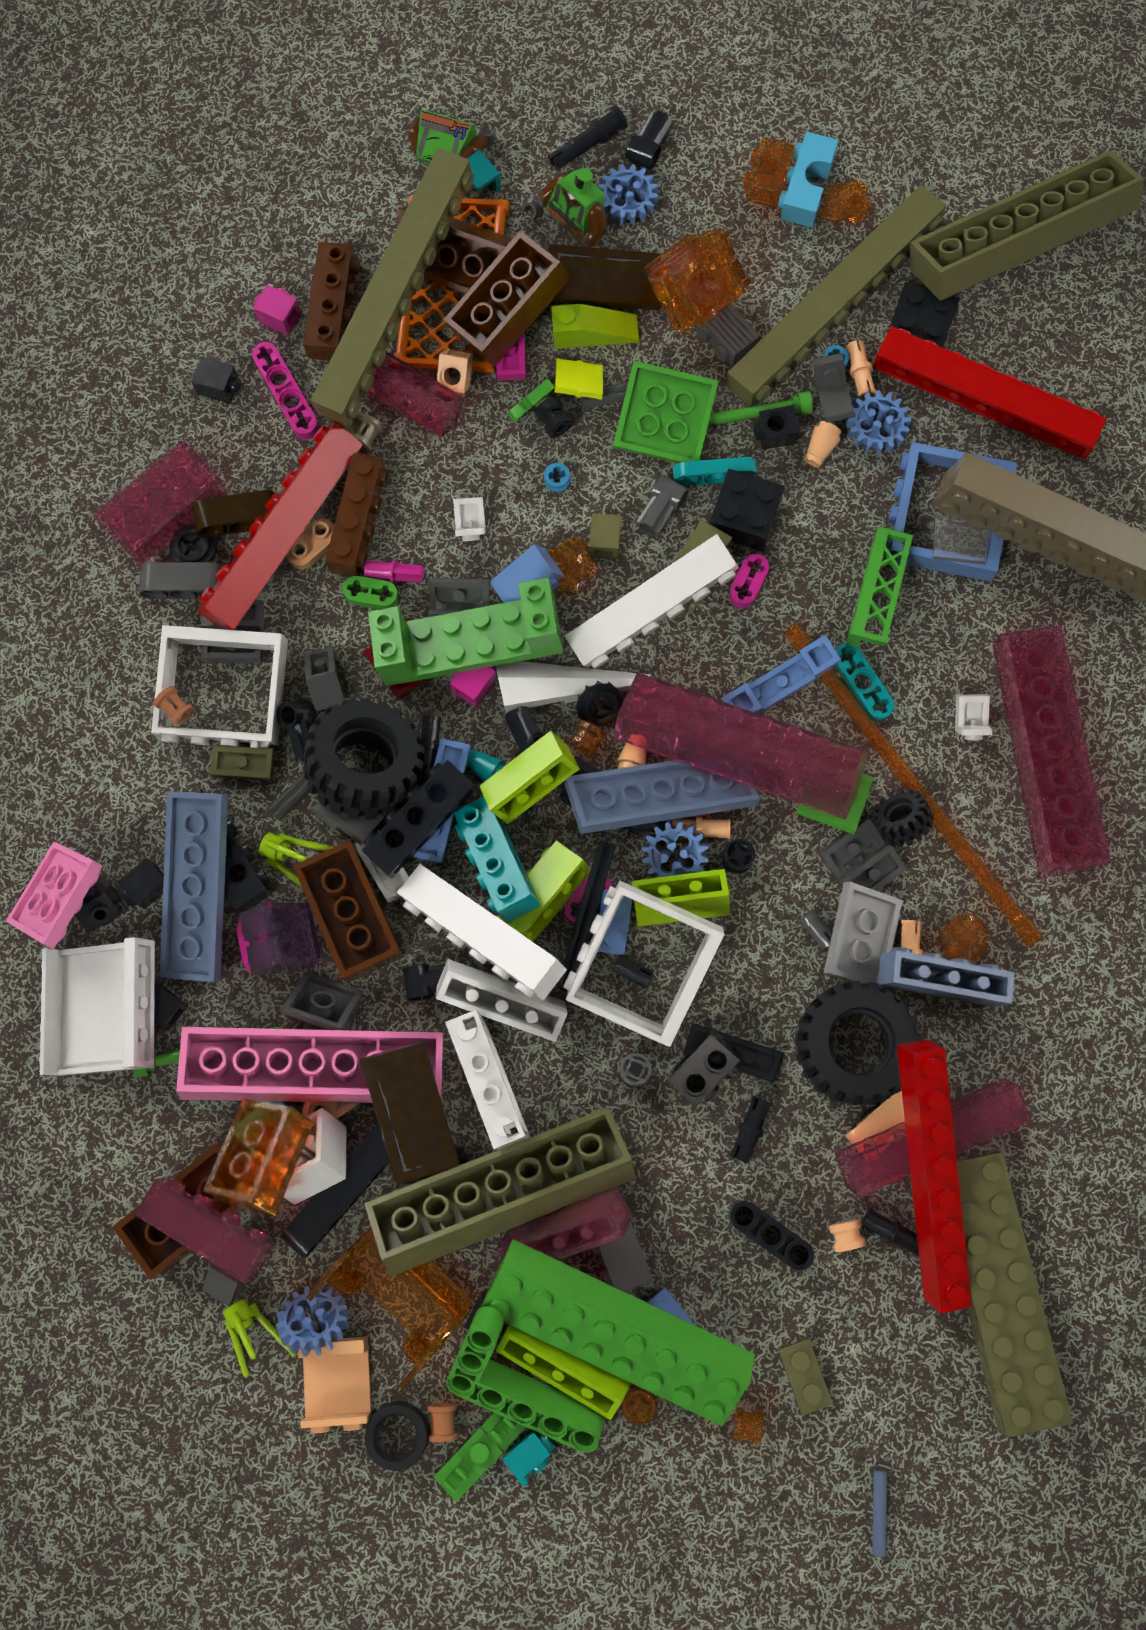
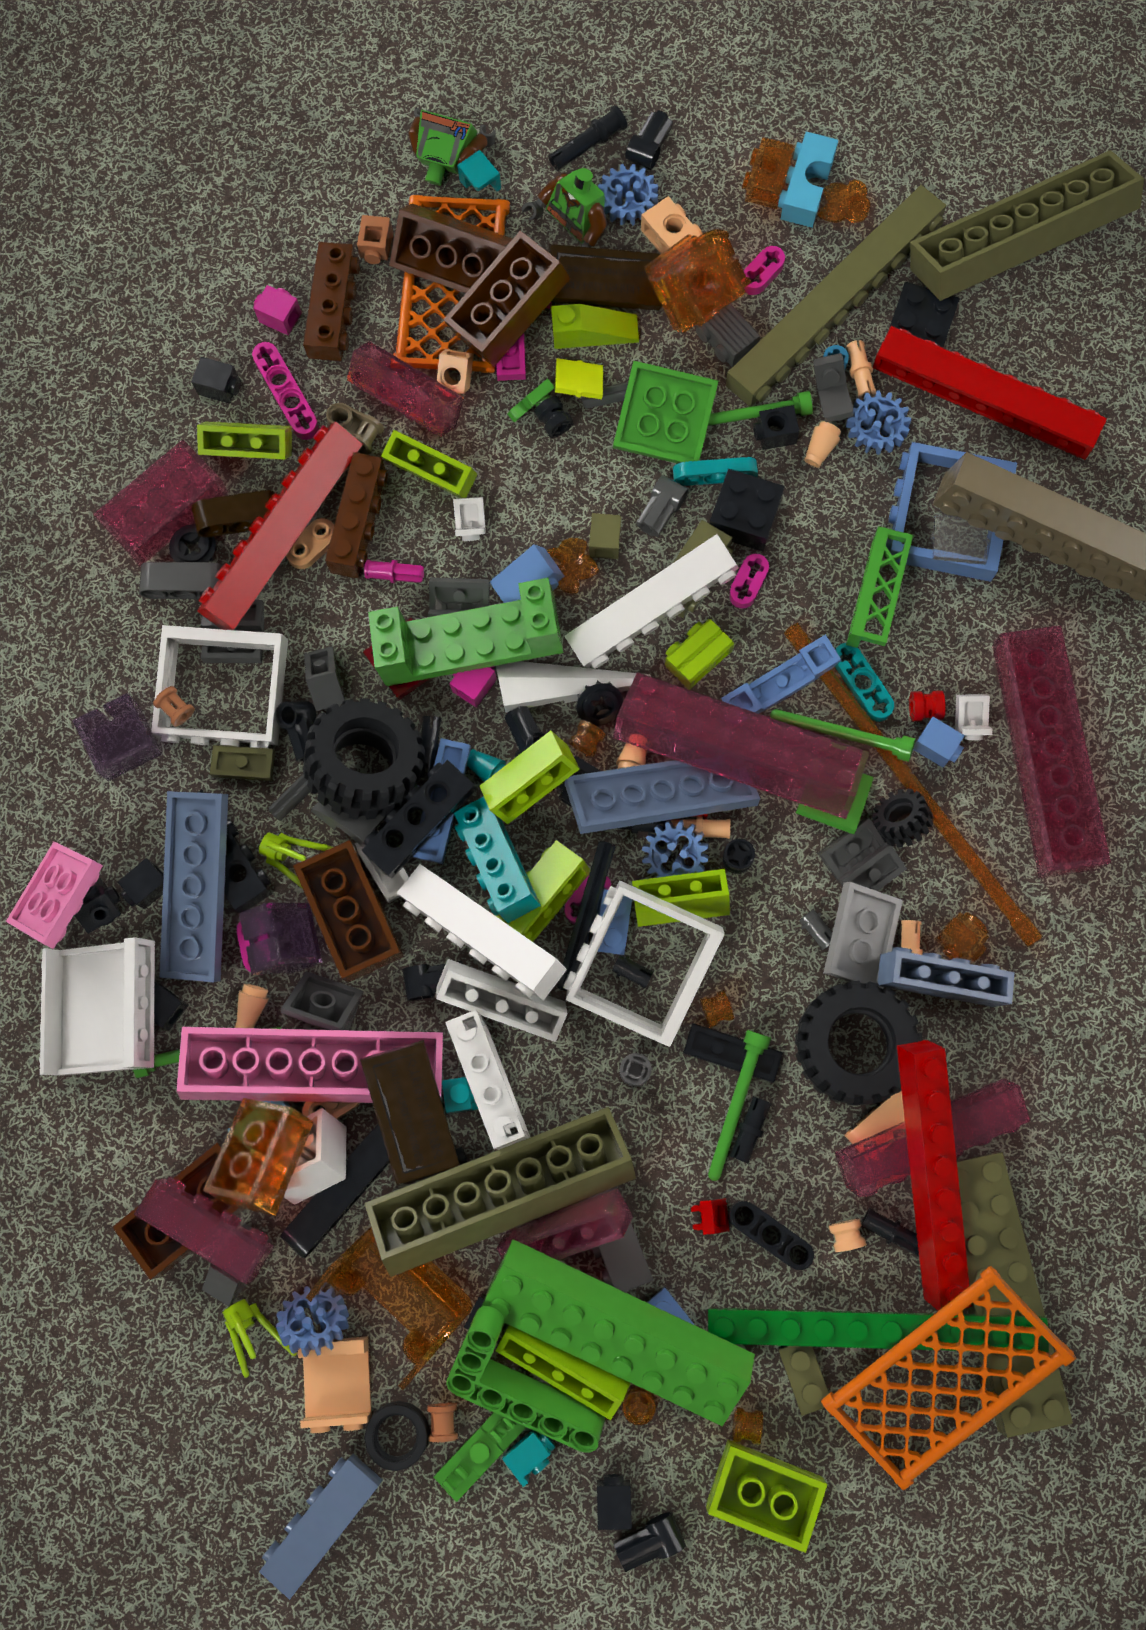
olive brick [310,148,474,426] -> none
bright green beam [342,576,399,610] -> none
dark azure bush [544,463,570,493] -> none
black brick [668,1028,741,1106] -> none
sand blue piece [872,1470,887,1557] -> none
none -> clear purple piece [72,693,163,782]
none -> lime brick [197,421,292,460]
none -> light nougat cone [235,984,269,1028]
none -> sand blue brick [259,1454,383,1600]
none -> nougat brick [357,215,393,264]
none -> lime brick [381,430,478,498]
none -> teal brick [442,1077,478,1114]
none -> black brick [597,1474,632,1530]
none -> black piece [613,1511,686,1572]
none -> light nougat brick [641,196,703,270]
none -> lime brick [665,619,734,690]
none -> red tile [691,1198,730,1235]
none -> clear orange wheel [700,990,735,1028]
none -> lime brick [706,1439,828,1553]
none -> bright green piece [708,1030,771,1181]
none -> green plate [708,1308,1049,1353]
none -> dark pink beam [741,246,785,295]
none -> bright green piece [770,709,916,762]
none -> orange door [821,1266,1076,1490]
none -> red wheel [909,690,945,721]
none -> medium blue brick [913,717,965,767]

